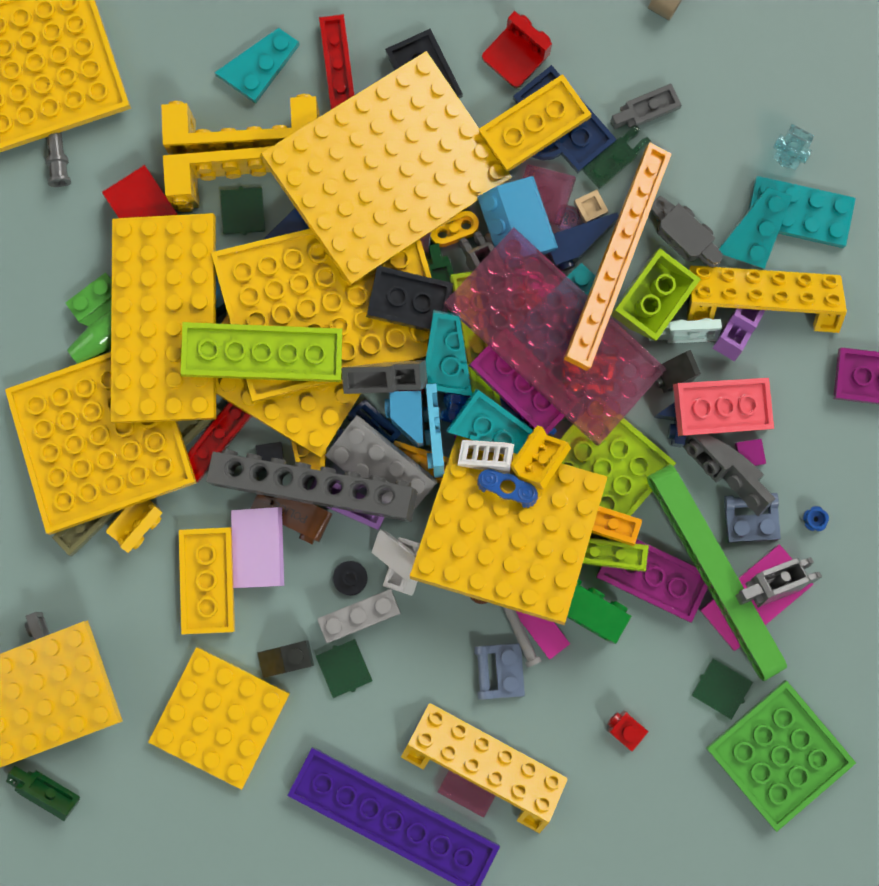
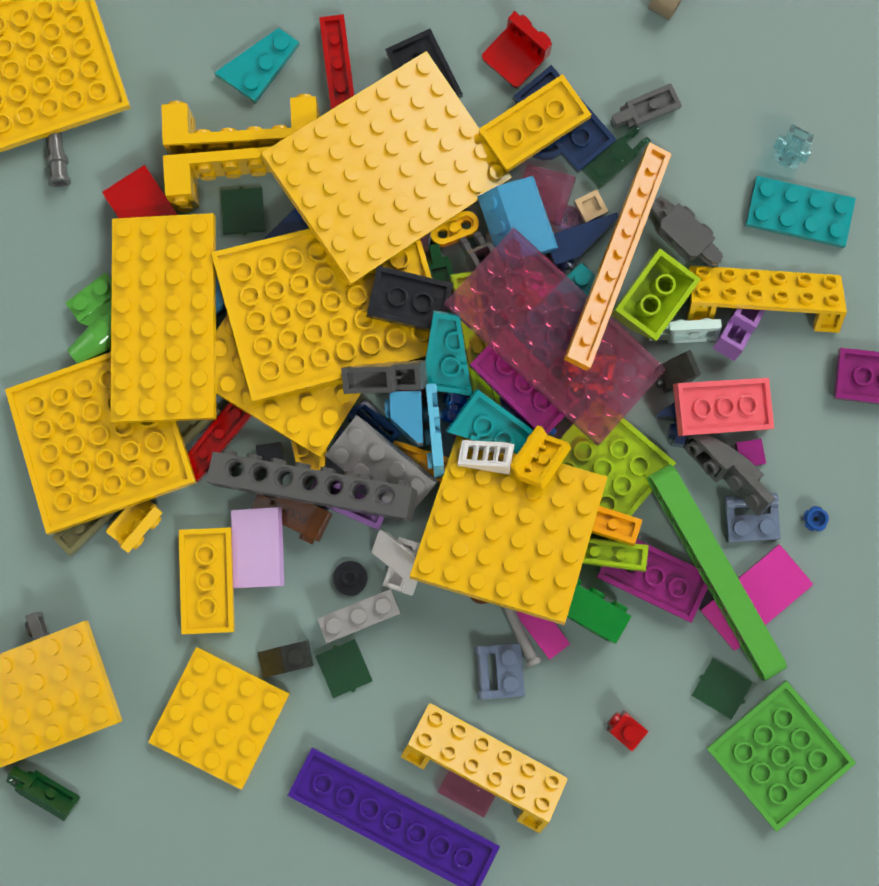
lime plate [181,322,342,382] -> none
blue piece [477,469,538,508] -> none
teal wing [719,187,792,269] -> none
dark grey hinge [735,557,822,608] -> none

